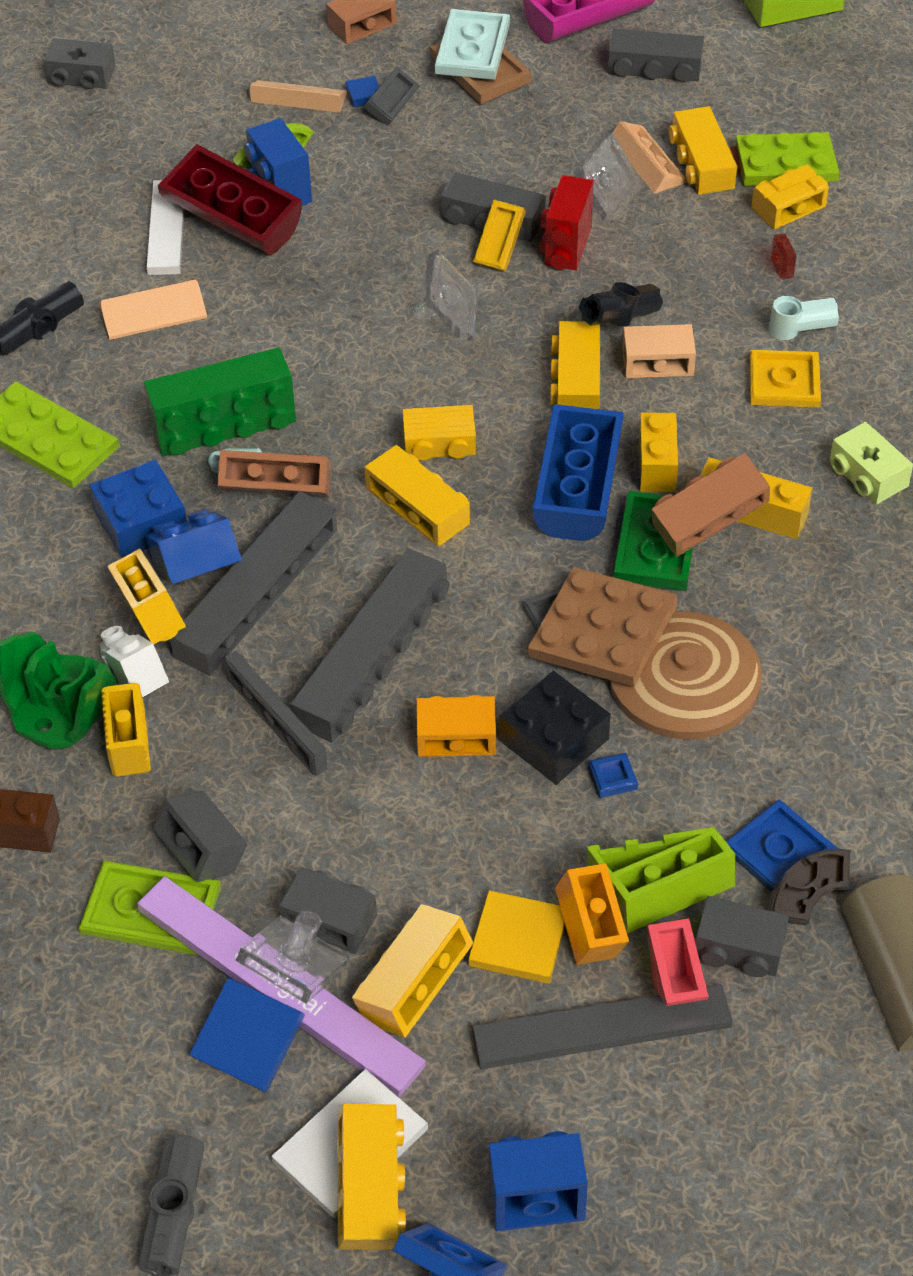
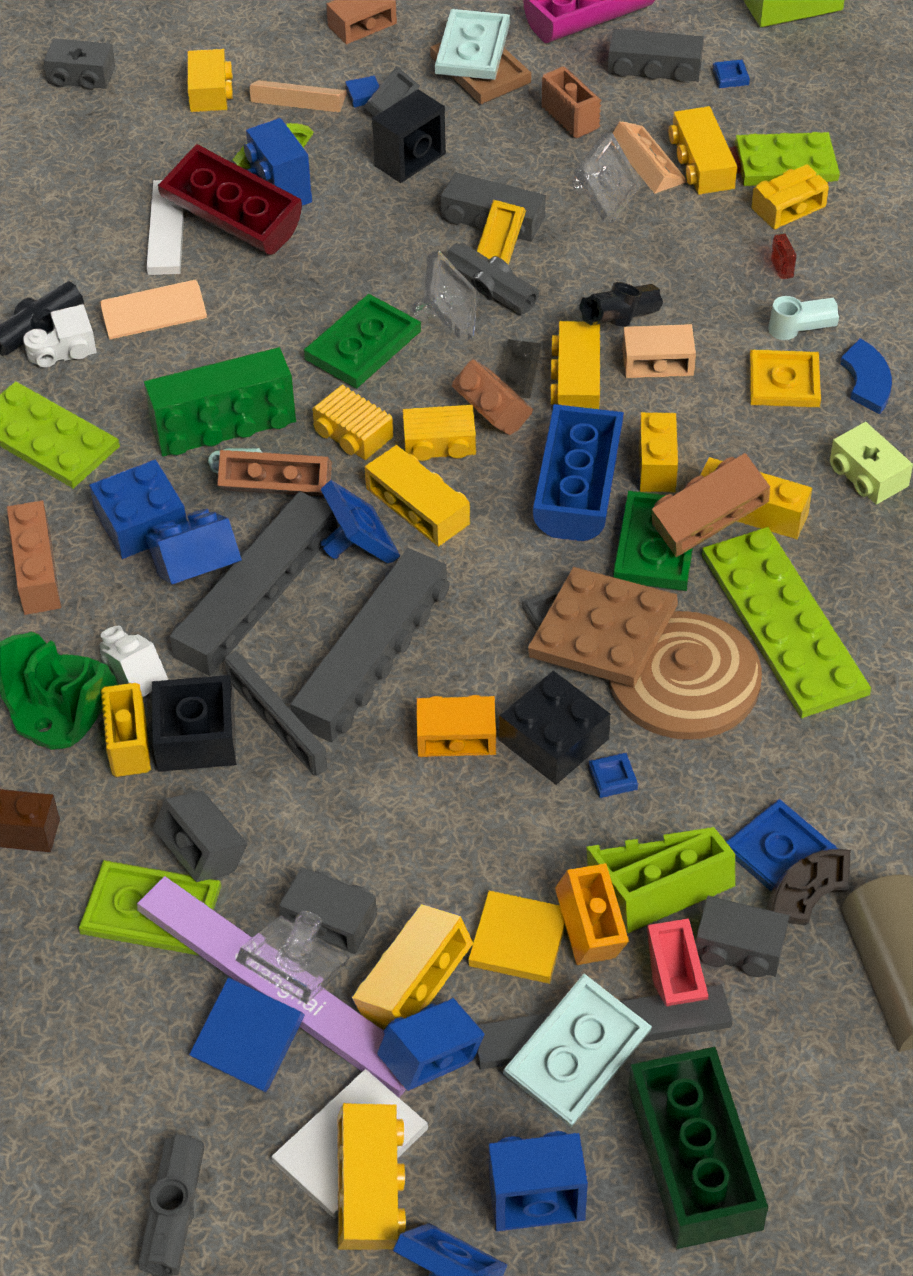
yellow brick [107,549,186,645] -> none
red brick [540,175,594,271] -> none
none -> nougat brick [7,500,61,615]
none -> white brick [24,304,97,367]
none -> black brick [152,675,237,772]
none -> yellow brick [188,49,233,112]
none -> green plate [304,294,421,389]
none -> yellow brick [312,384,393,460]
none -> blue tile [321,480,400,564]
none -> black brick [372,89,446,183]
none -> blue brick [377,998,485,1091]
none -> dark grey piece [444,242,539,315]
none -> nougat brick [452,359,533,435]
none -> clear smoke plate [499,339,542,399]
none -> light aqua tile [503,974,652,1128]
none -> nougat brick [542,66,602,138]
none -> dark green brick [628,1047,768,1250]
none -> lime plate [702,527,871,718]
none -> blue tile [713,60,750,88]
none -> blue tile [840,338,892,414]

